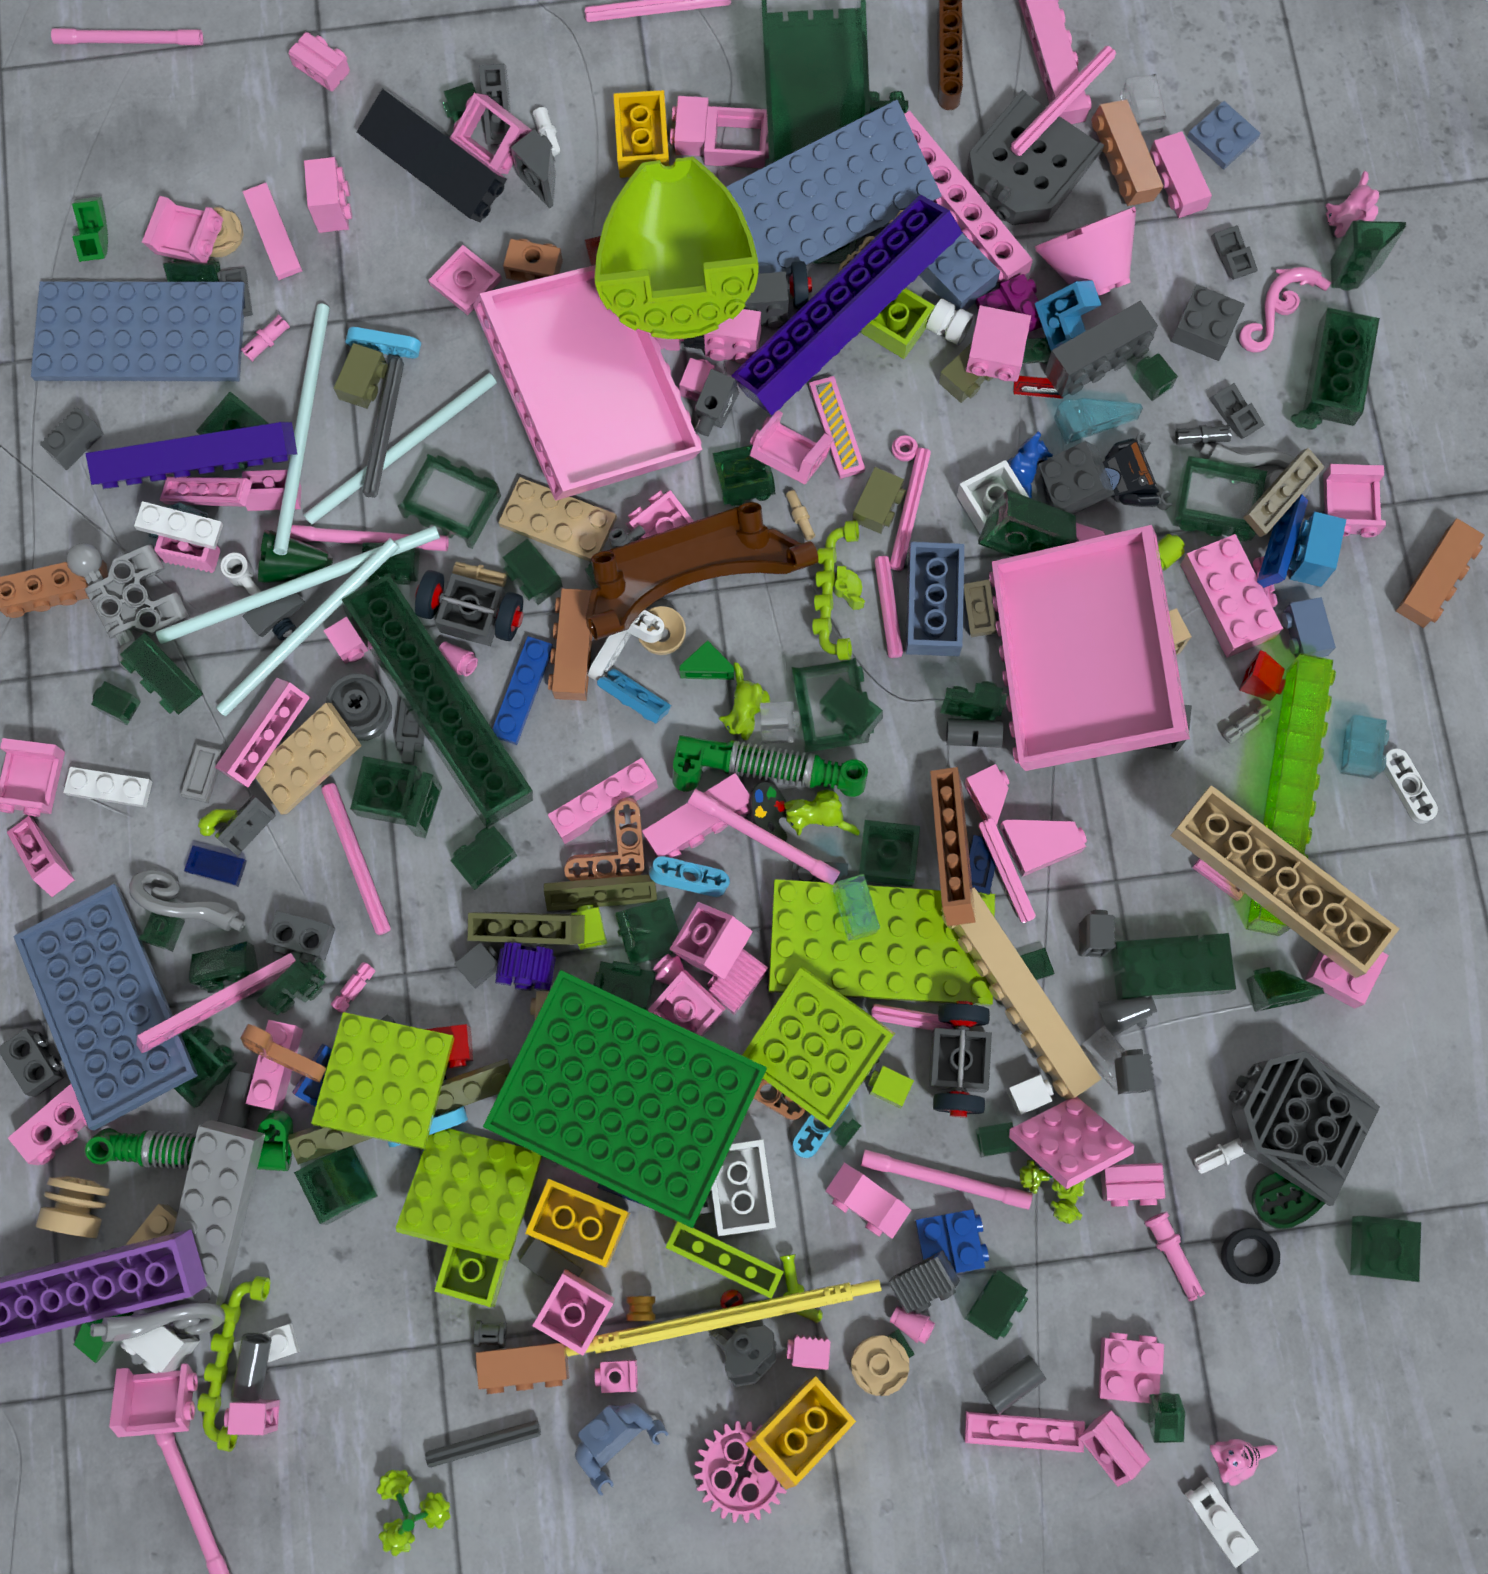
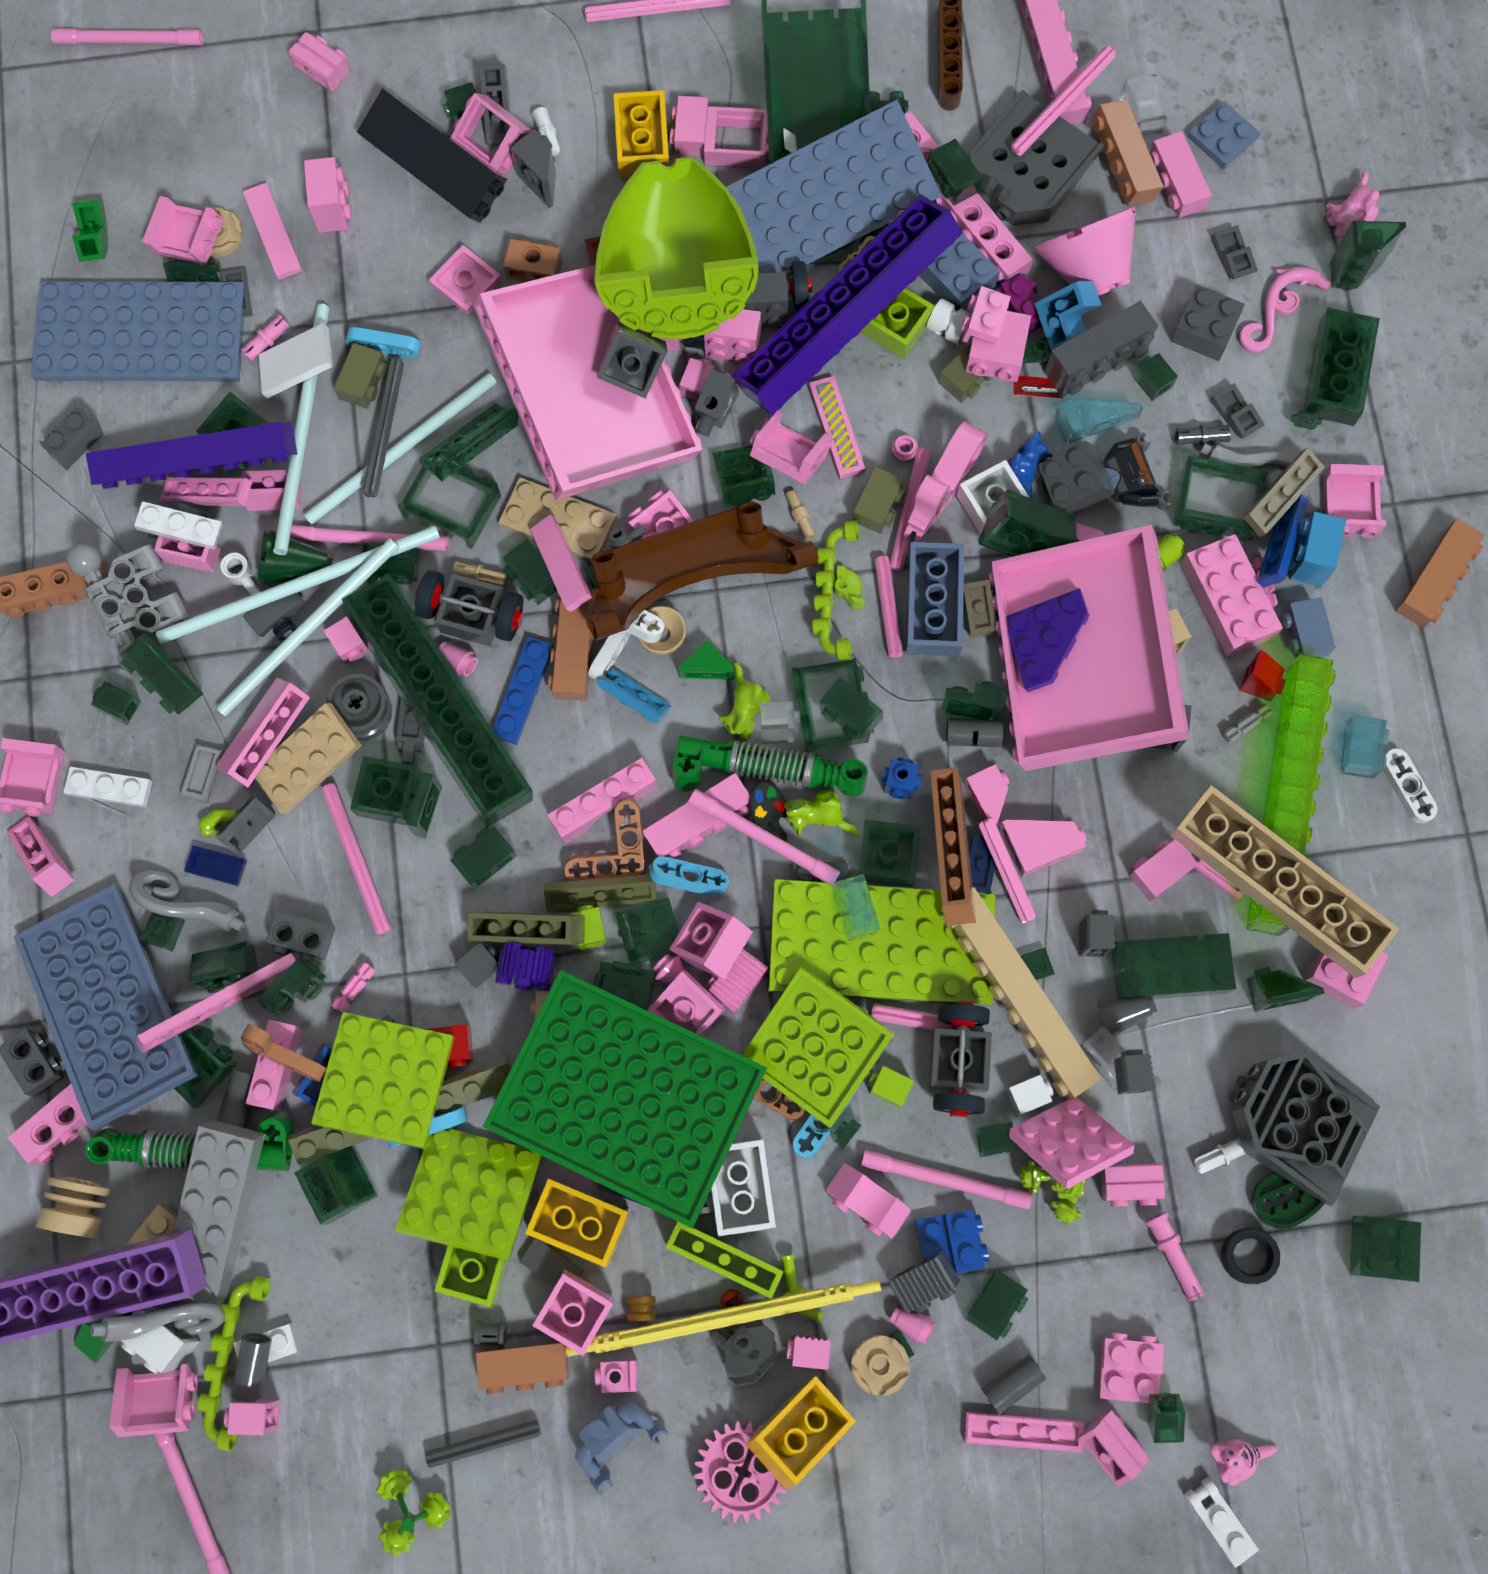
none -> white tile [259,323,333,398]
none -> clear green fence [420,403,518,482]
none -> bright pink tile [530,514,592,612]
none -> dark grey slope [597,320,668,399]
none -> white sticker [783,128,797,153]
none -> blue brick [881,758,922,799]
none -> bright pink animal [903,421,988,542]
none -> clear green brick [927,138,983,206]
none -> bright pink bracket [961,286,1011,344]
none -> dark purple plate [1006,588,1090,692]
none -> bright pink brick [1129,839,1198,902]

